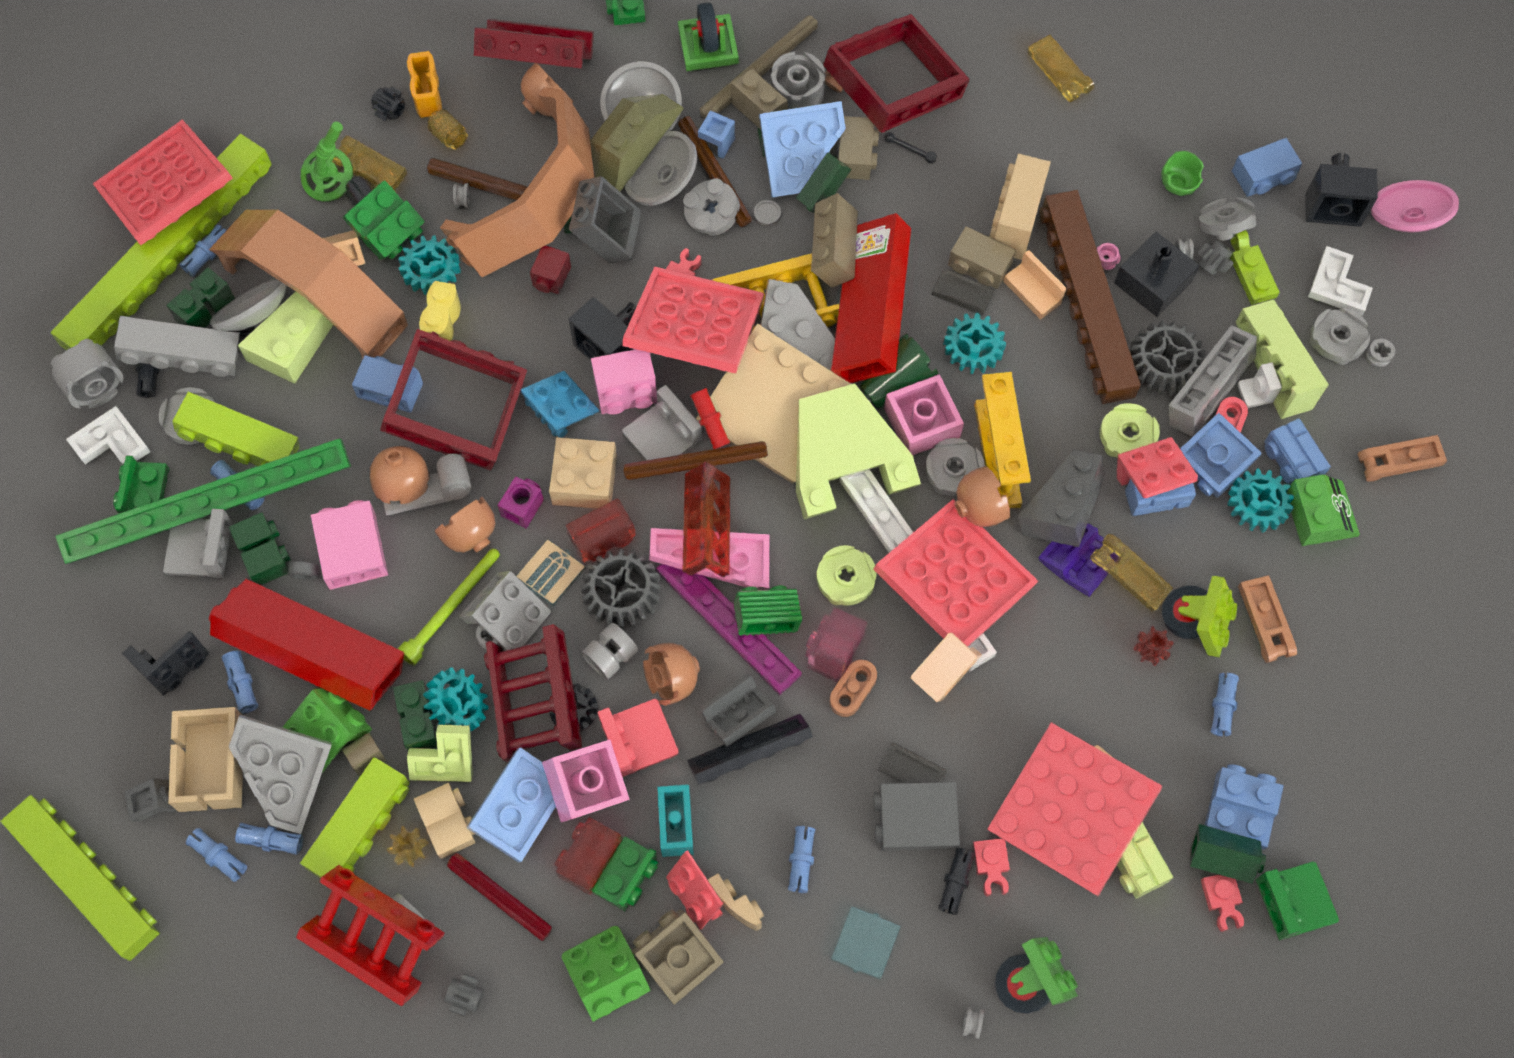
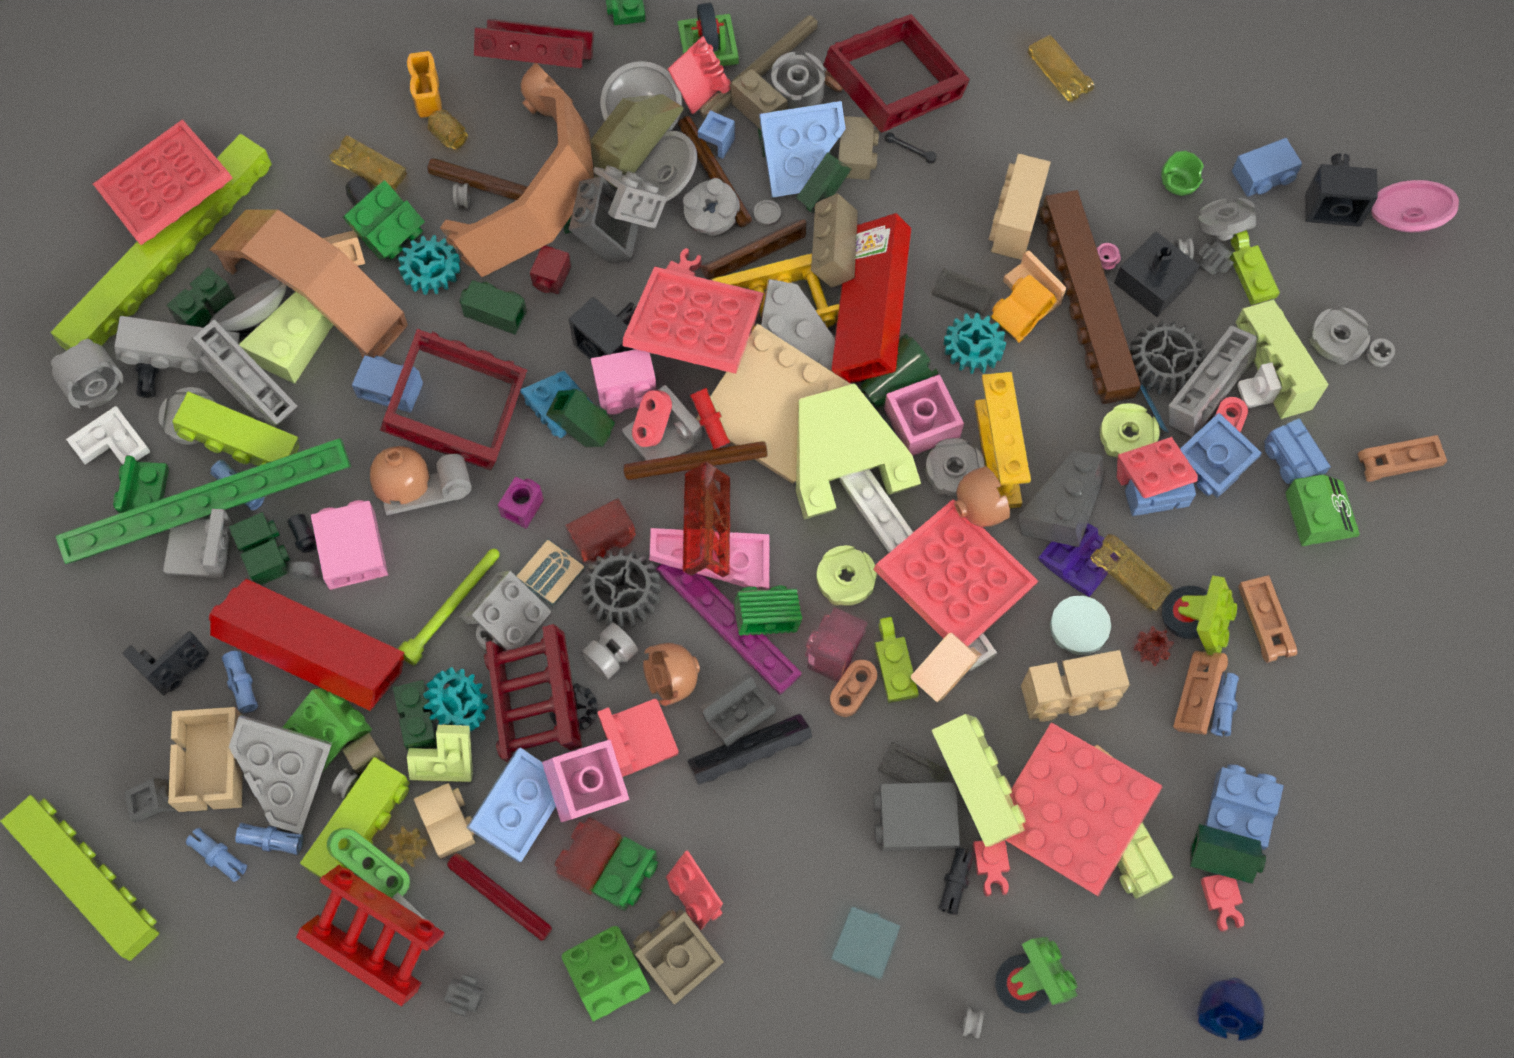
medium blue pin [179,225,226,277] -> none
bright green dish [301,122,353,202] -> none
black gear [371,86,406,121] -> none
light yellow brick [419,281,461,341] -> none
nougat cylinder [435,497,495,553] -> none
tan brick [549,437,617,510] -> none
teal brick [657,785,694,857] -> none
tan slope [708,873,764,931] -> none
medium blue pin [788,826,815,893] -> none
dark tan brick [948,226,1016,289] -> none
teal gear [1227,468,1294,533] -> none
green bracket [1255,861,1339,941] -> none
white plate [1308,246,1373,316] -> none
none -> light grey brick [186,319,297,427]
none -> black pin [287,514,317,553]
none -> bright green plate [327,828,410,898]
none -> light grey bush [331,768,360,799]
none -> dark green brick [459,280,527,335]
none -> dark green brick [546,389,615,447]
none -> light grey bracket [593,165,668,228]
none -> coral plate [632,390,672,447]
none -> coral hinge [668,36,731,114]
none -> reddish brown slope [700,219,807,280]
none -> lime plate [874,617,919,703]
none -> yellowish green wedge [932,714,1026,847]
none -> light orange brick [991,274,1057,343]
none -> tan piece [1021,650,1130,722]
none -> light aqua tile [1050,595,1111,655]
none -> dark azure sticker [1140,384,1169,433]
none -> nougat plate [1173,651,1228,735]
none -> clear blue cylinder [1197,978,1265,1041]

